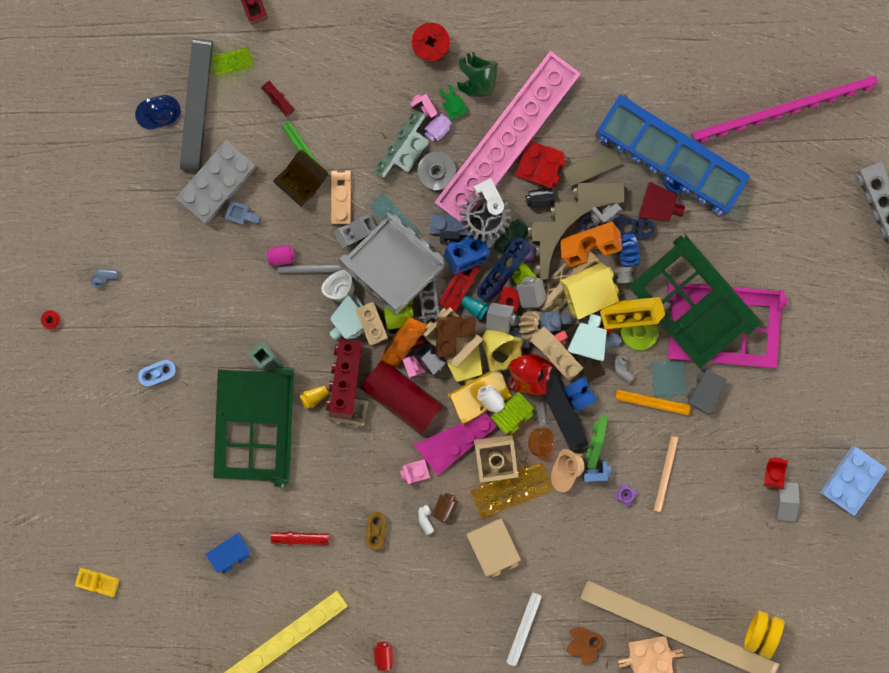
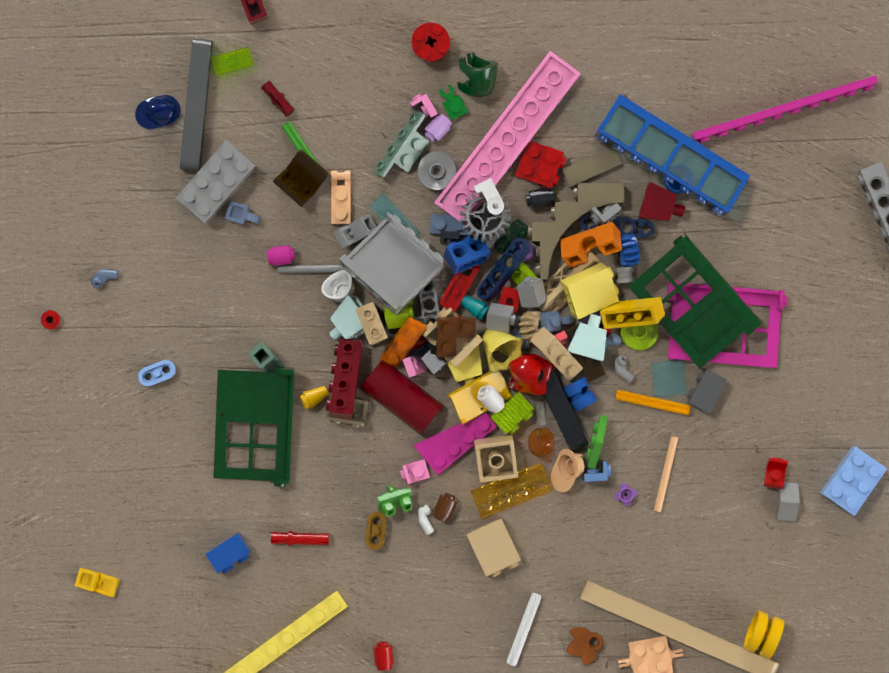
none -> bright green hips [377,485,412,517]

